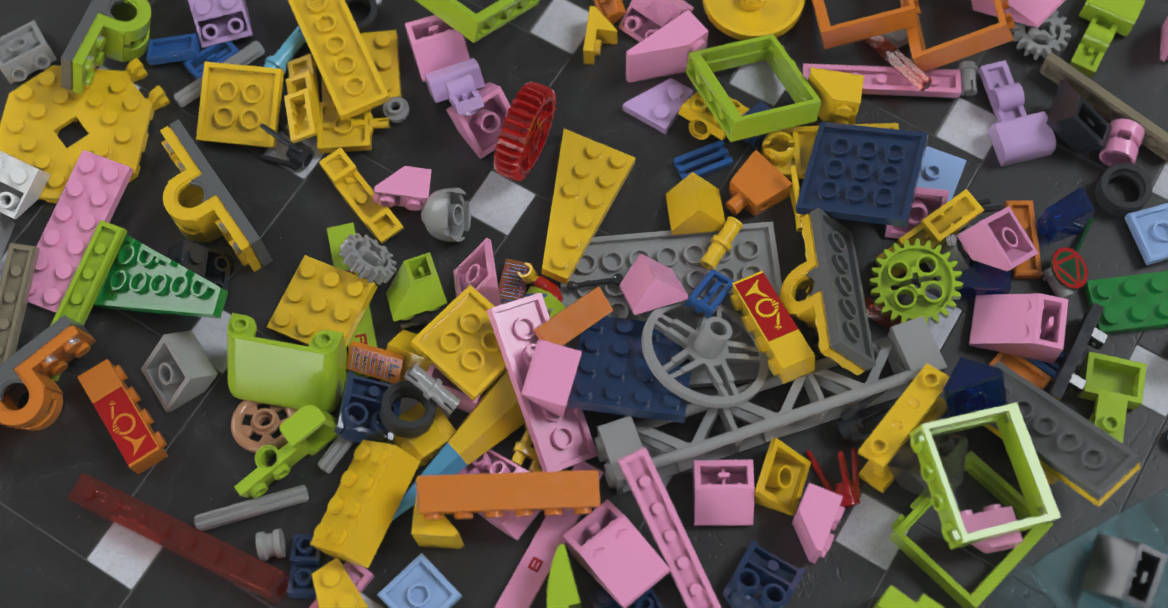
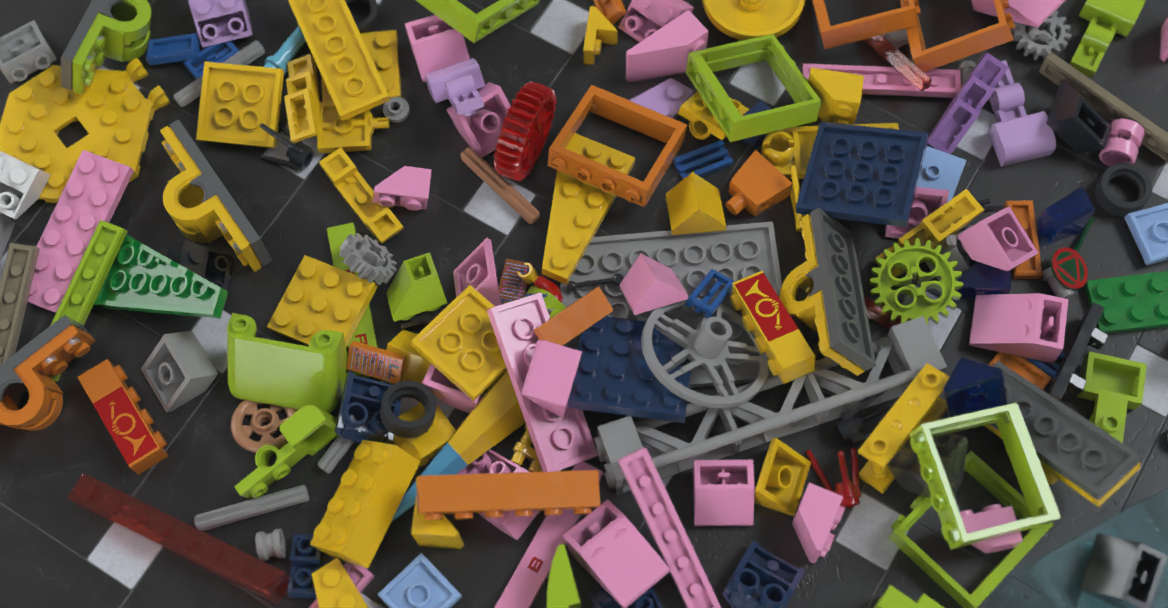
light grey pin [404,363,461,414] -> none
light grey cylinder [421,188,471,242] -> none
yellow pin [699,217,743,270] -> none
none -> nougat axle [460,147,540,224]
none -> orange window [548,85,687,207]
none -> medium lavender slope [928,52,1009,154]

